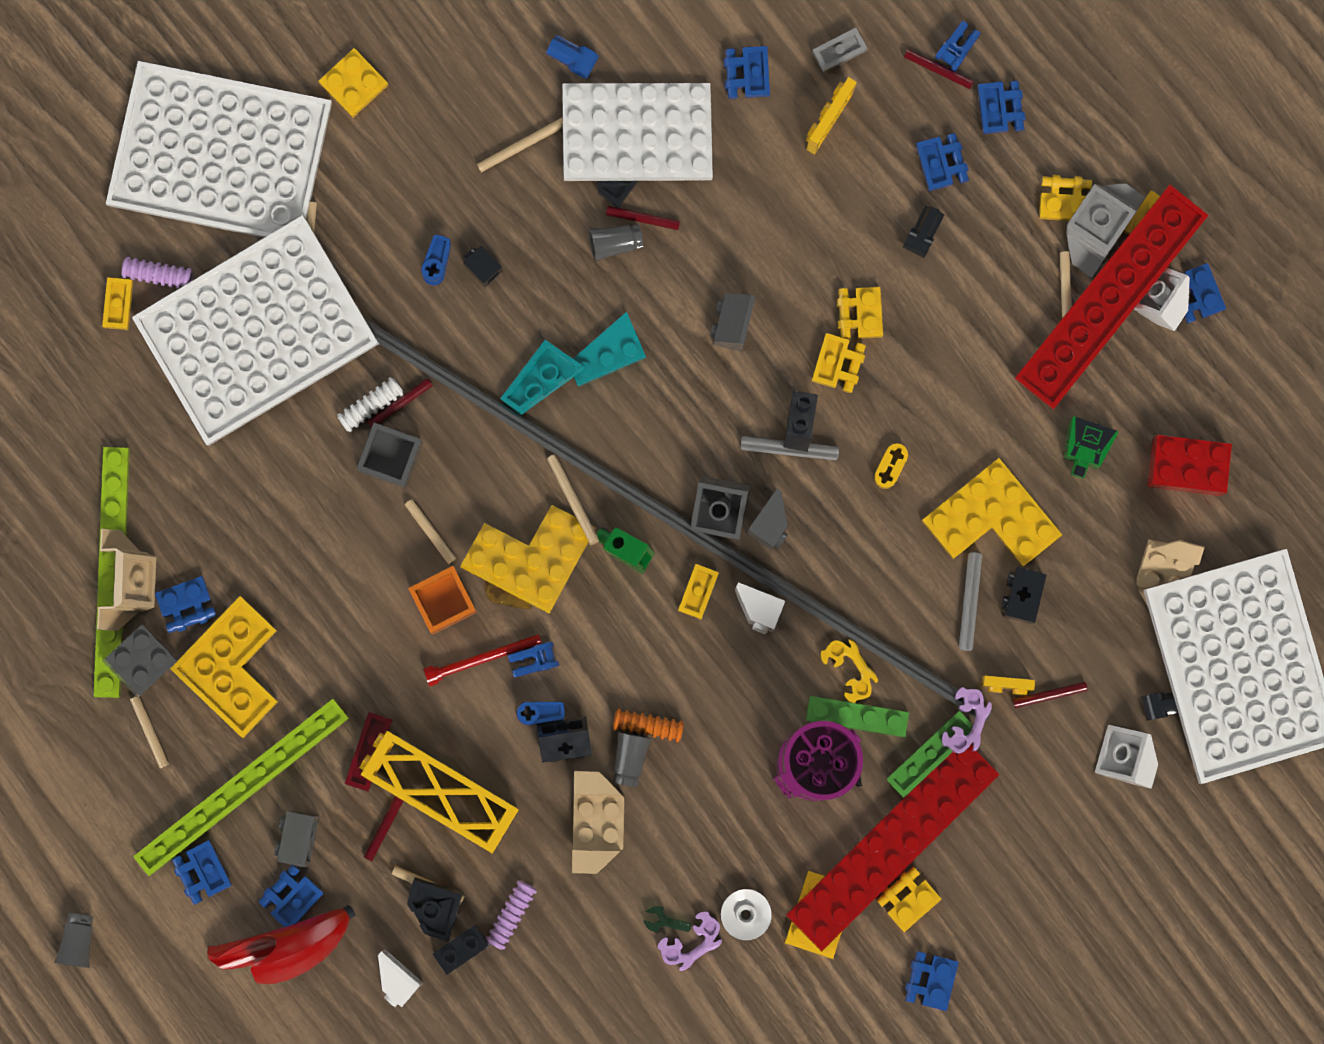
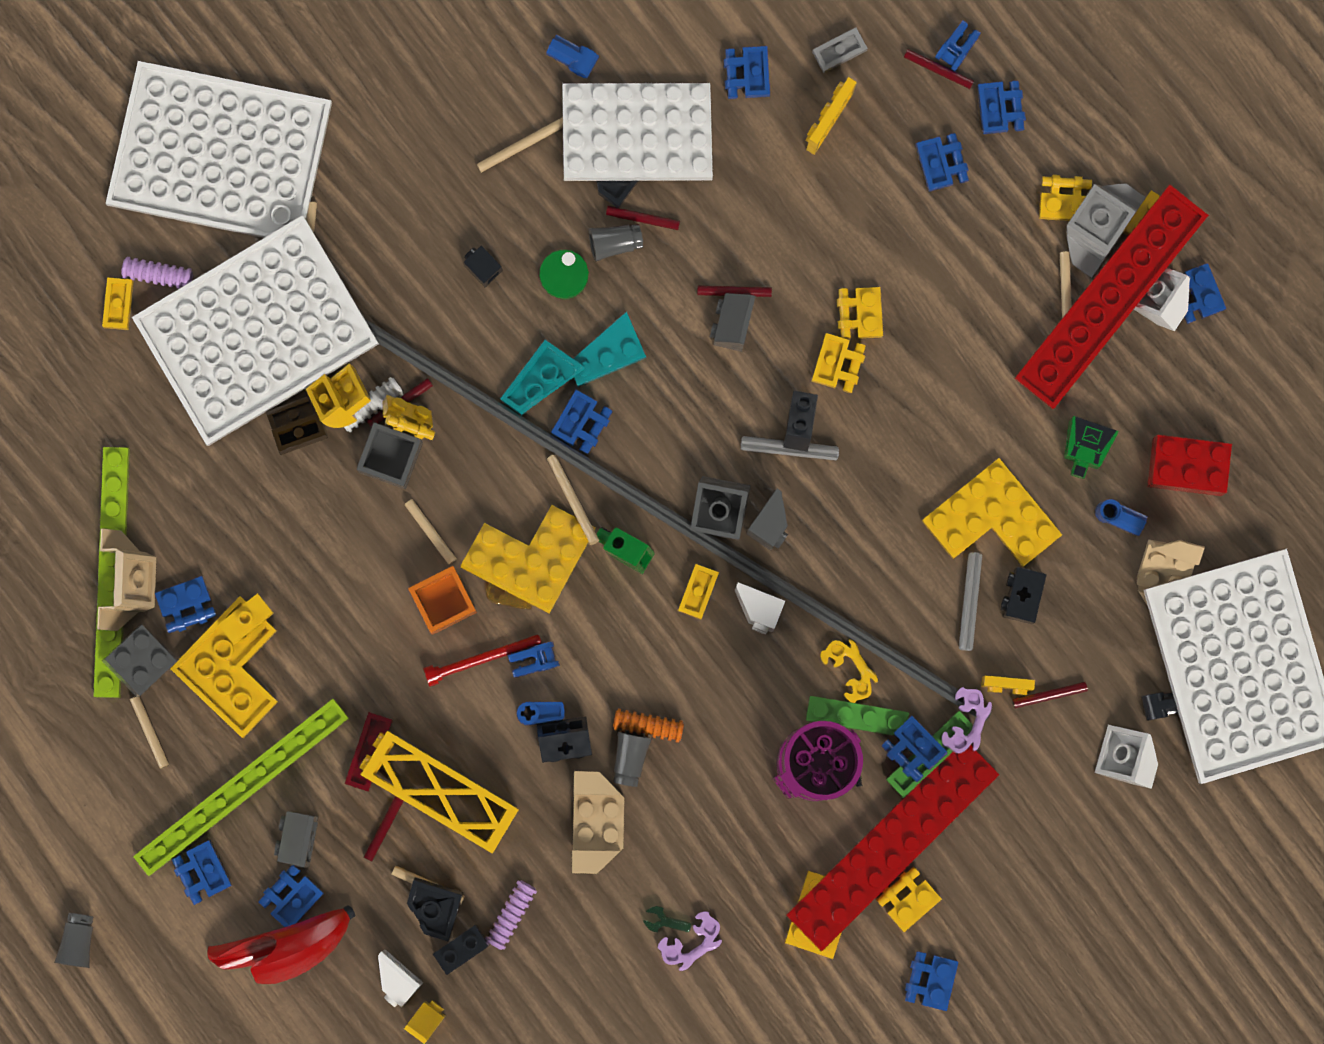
yellow plate [318,48,388,118] -> none
blue piece [421,235,451,286] -> none
white dish [721,889,771,940] -> none
yellow beam [874,443,908,489] -> none
black piece [903,205,945,258] -> none
none -> yellow plate [218,593,274,645]
none -> dark brown brick [266,396,328,455]
none -> yellow brick [306,363,371,428]
none -> yellow plate [382,395,435,440]
none -> yellow slope [404,1001,445,1044]
none -> green tile [539,250,589,300]
none -> blue plate [551,390,613,454]
none -> dark red bar [697,285,772,297]
none -> blue plate [881,716,947,782]
none -> blue piece [1095,499,1148,536]

